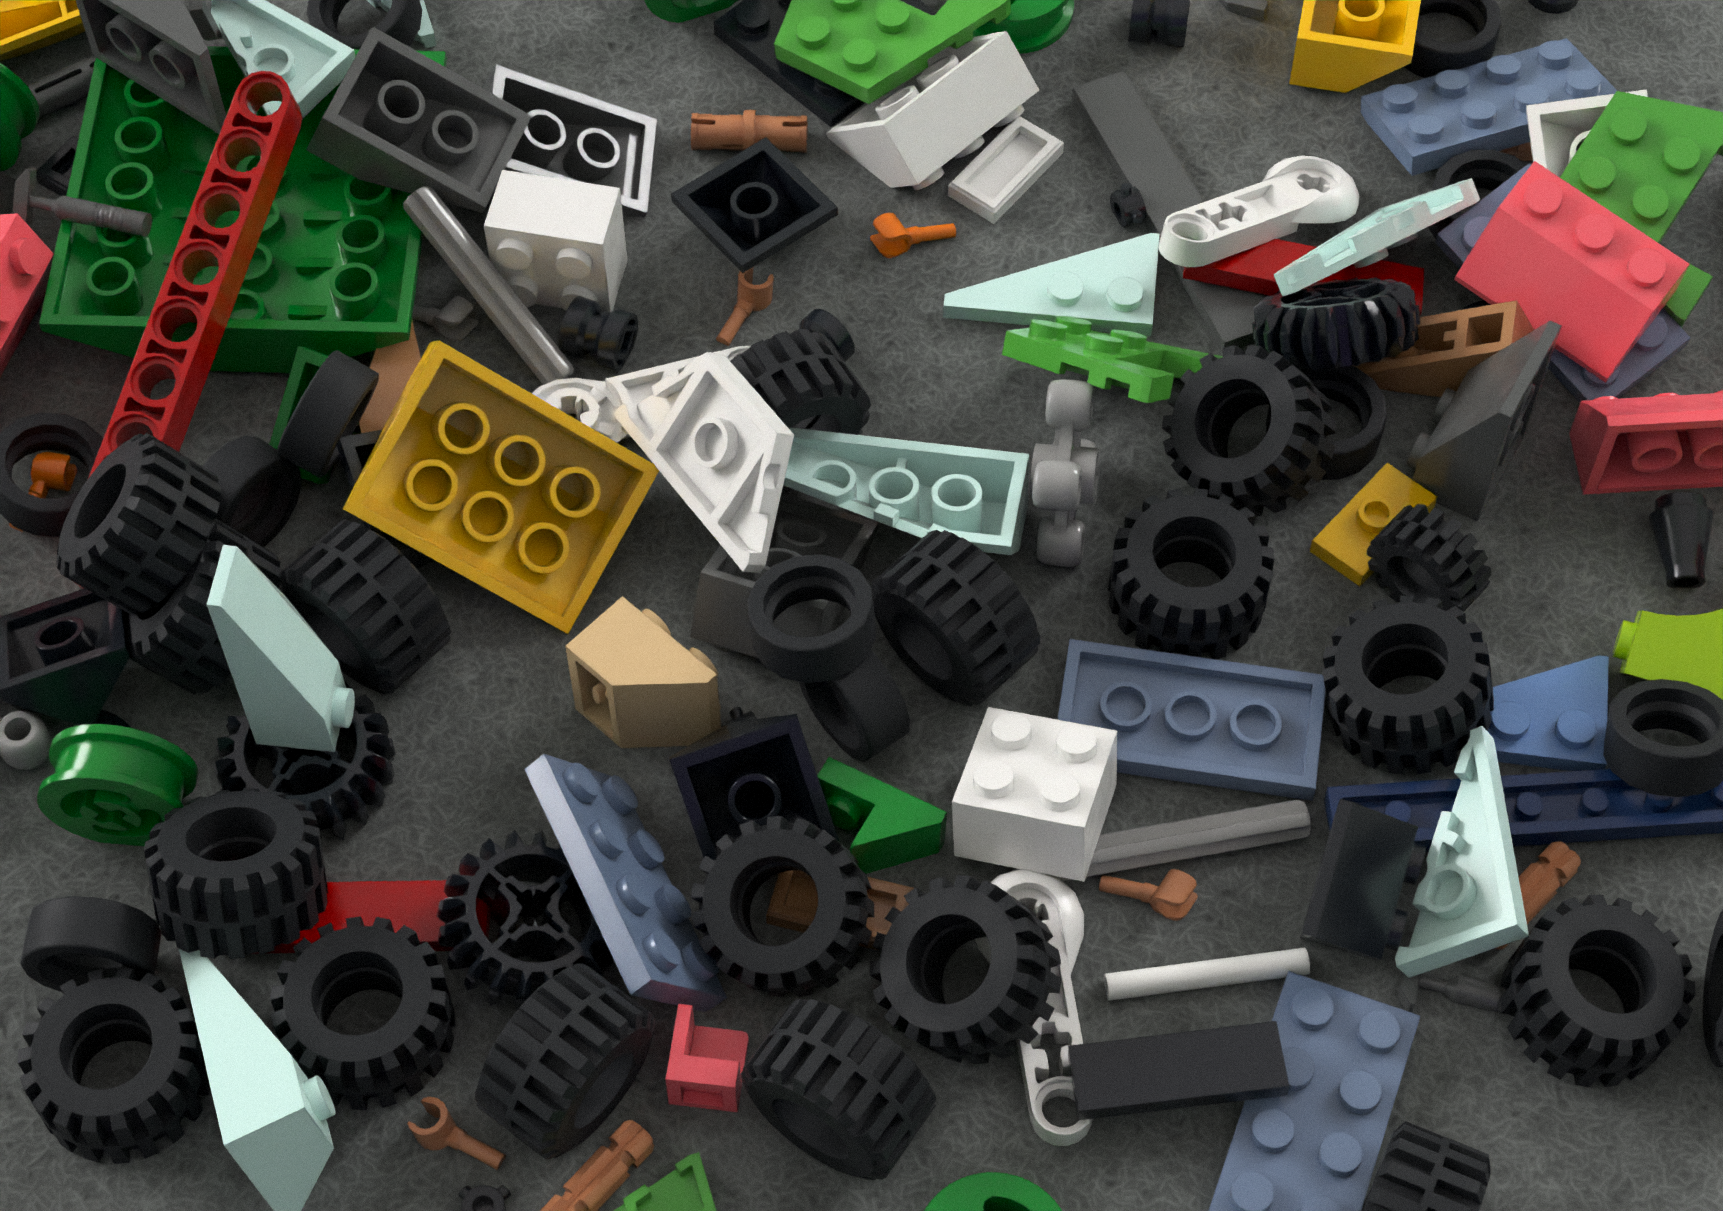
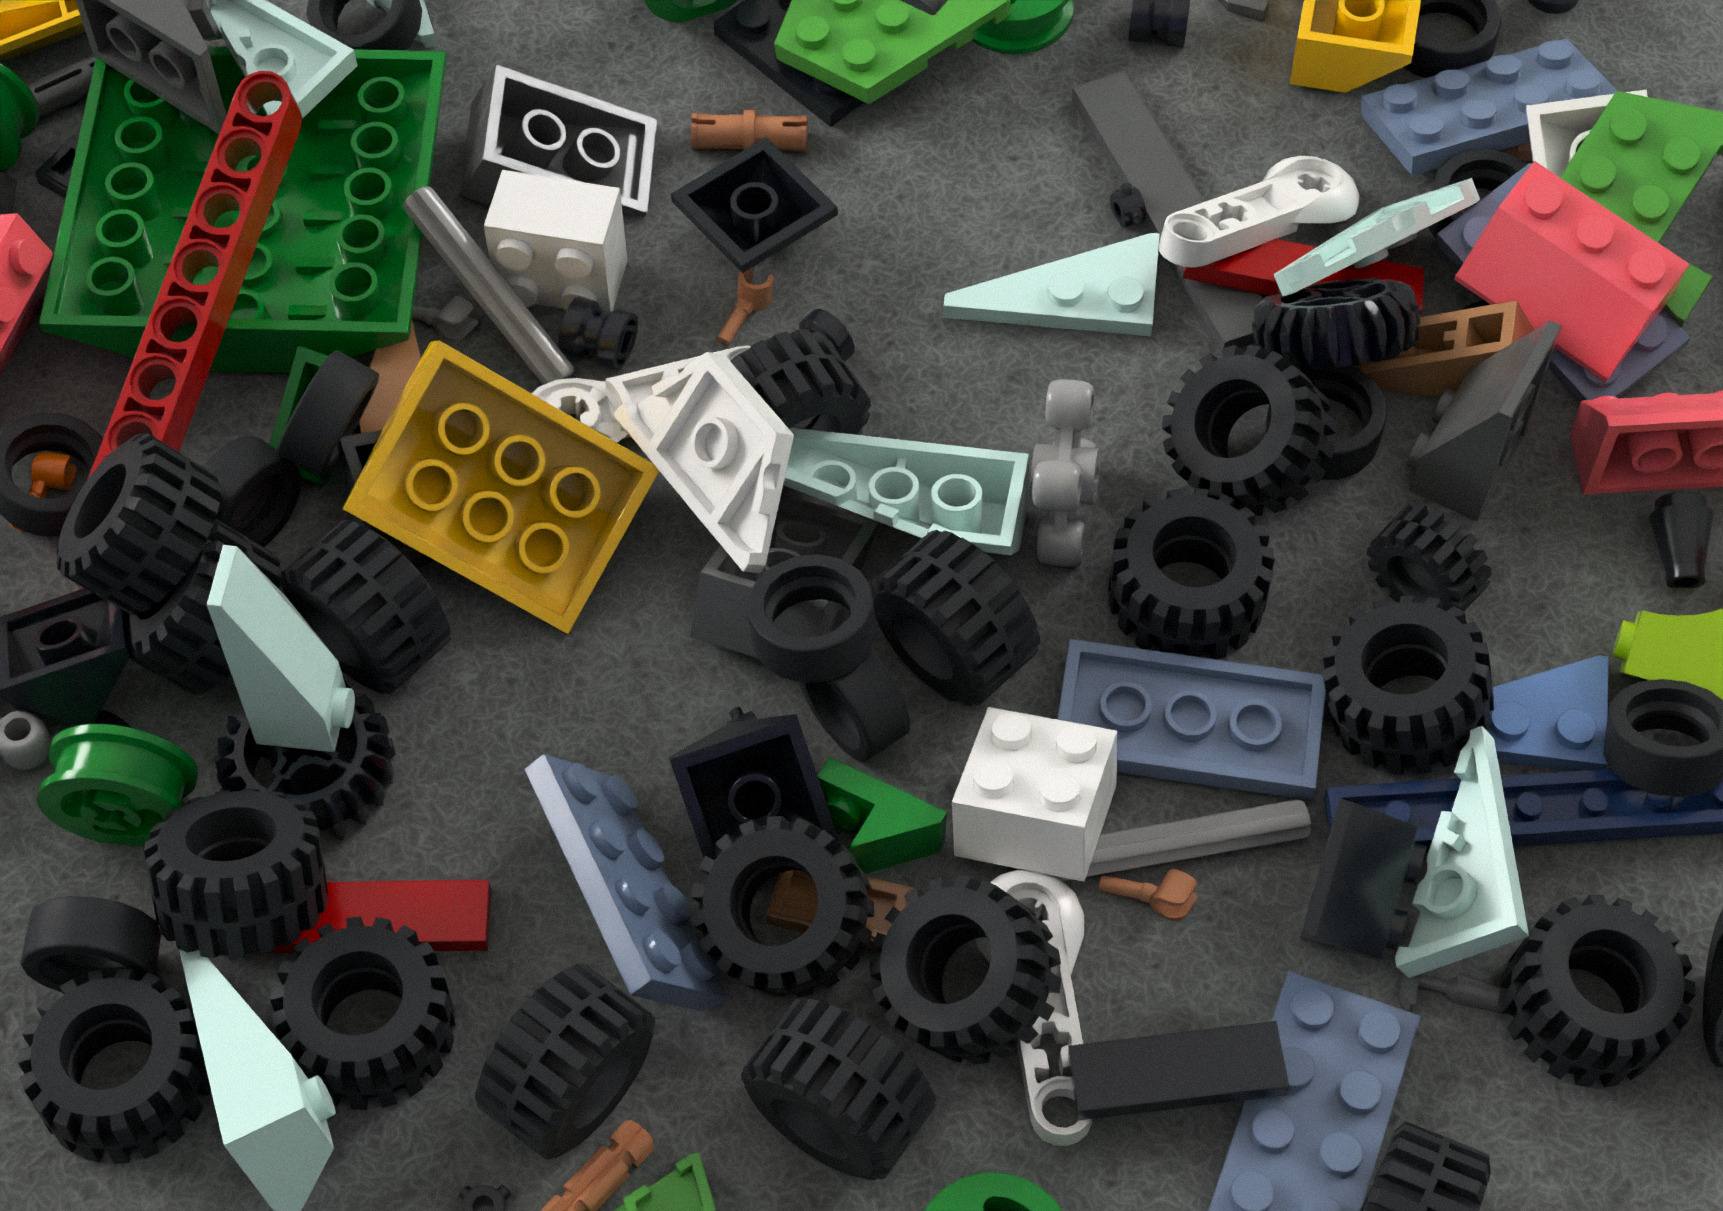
dark grey piece [12,167,152,237] -> none
dark grey slope [306,26,532,213] -> none
nougat hand [407,1097,506,1170] -> none
black gear [437,830,614,1011] -> none
tan slope [565,596,721,748] -> none
coral panel [665,1004,749,1112] -> none
white slope [826,31,1039,190] -> none
orange hand [870,212,956,258] -> none
white tile [948,116,1064,224] -> none
bright green wing [1002,316,1223,403] -> none
white bar [1104,947,1310,1001] -> none
yellow plate [1310,463,1437,587] -> none
nougat axle [1494,841,1581,950] -> none

